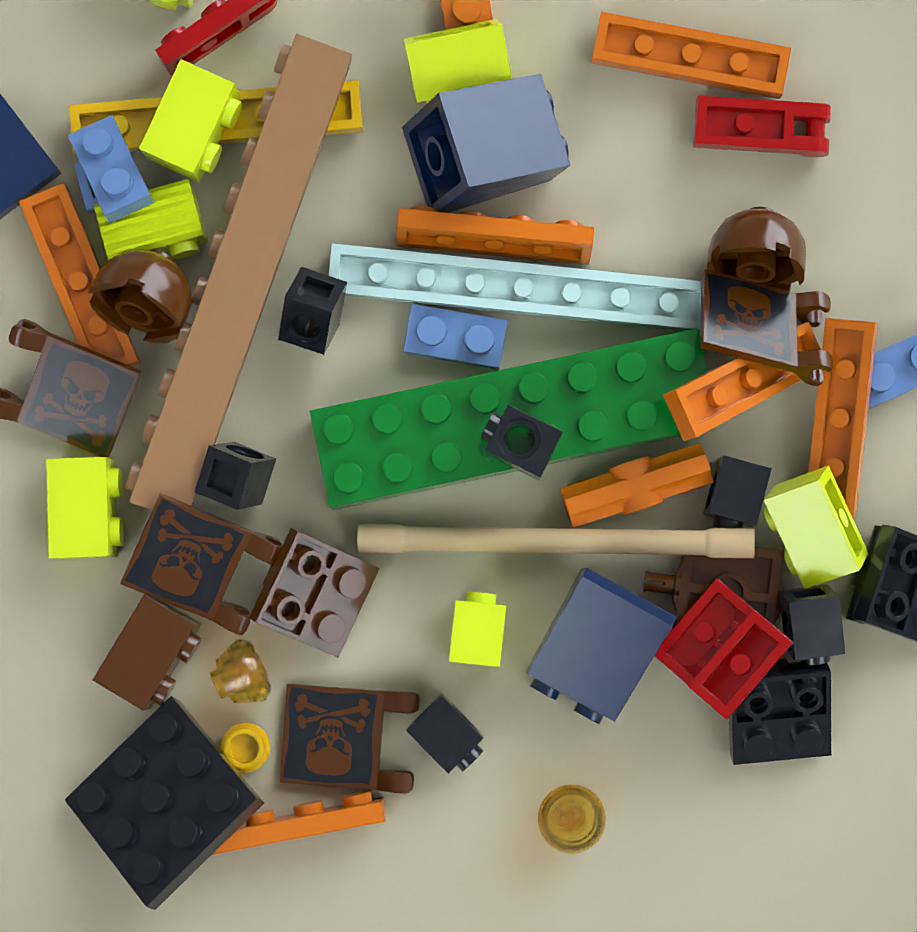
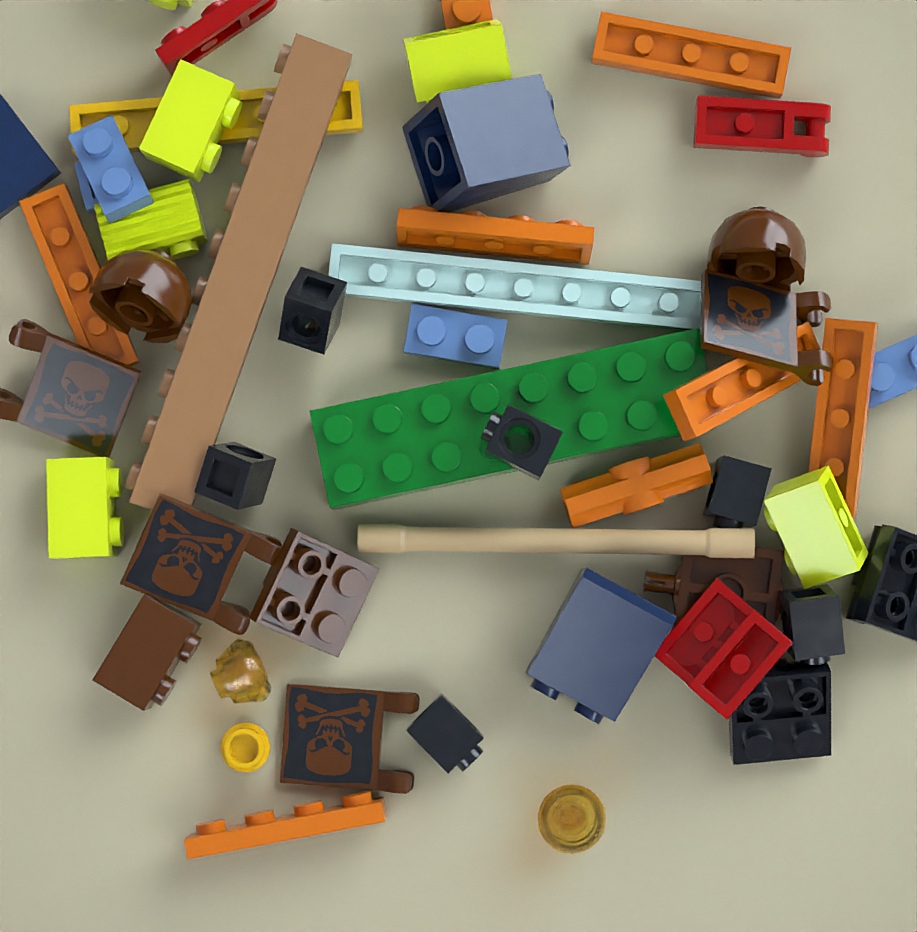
black plate [65,696,264,910] -> none
neon yellow brick [449,591,506,667] -> none

